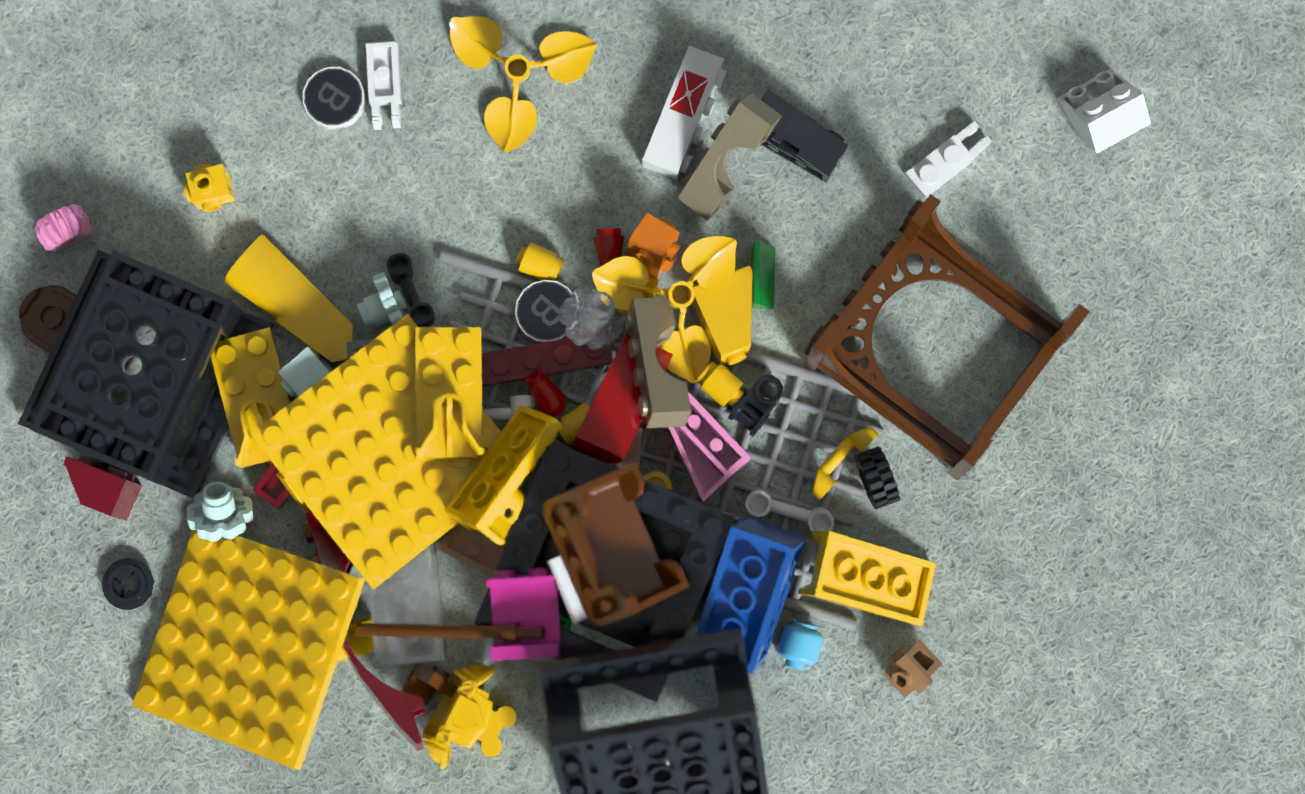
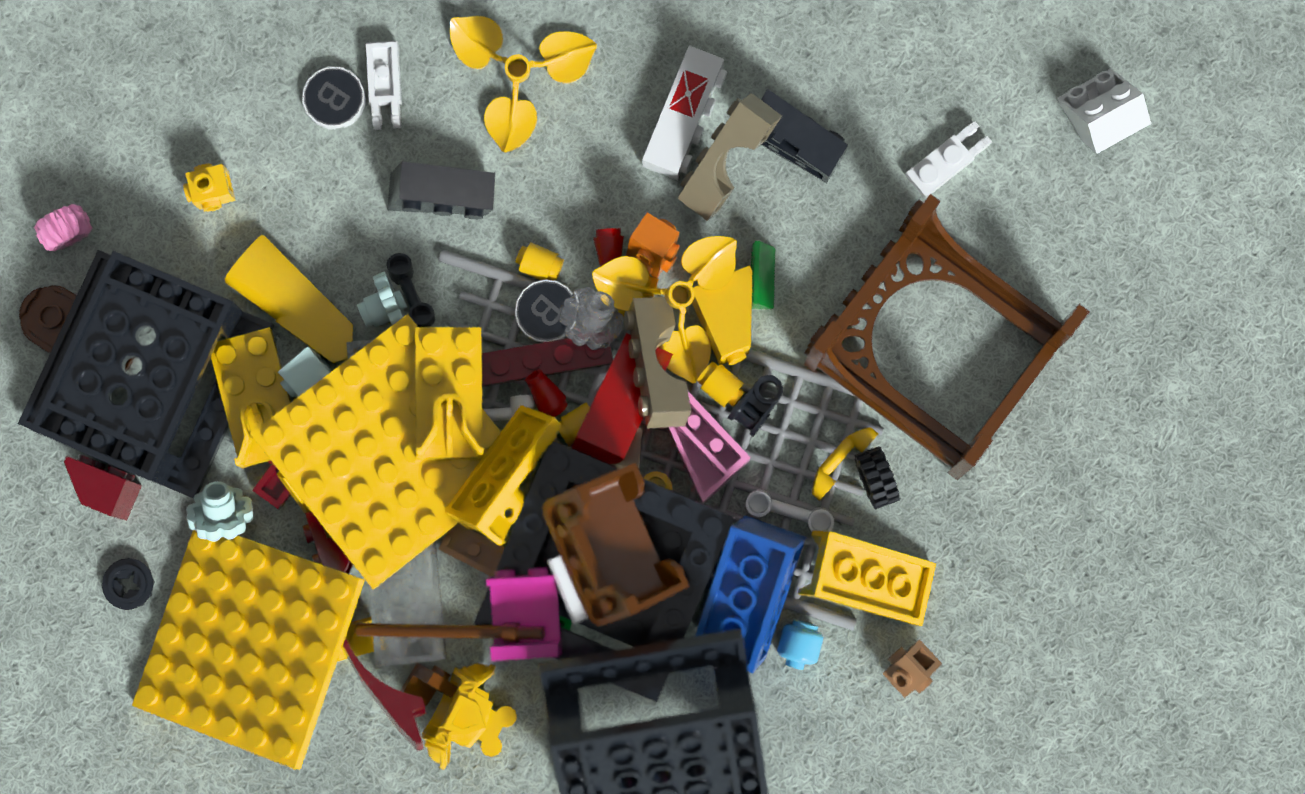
none -> black wedge [387,161,495,219]

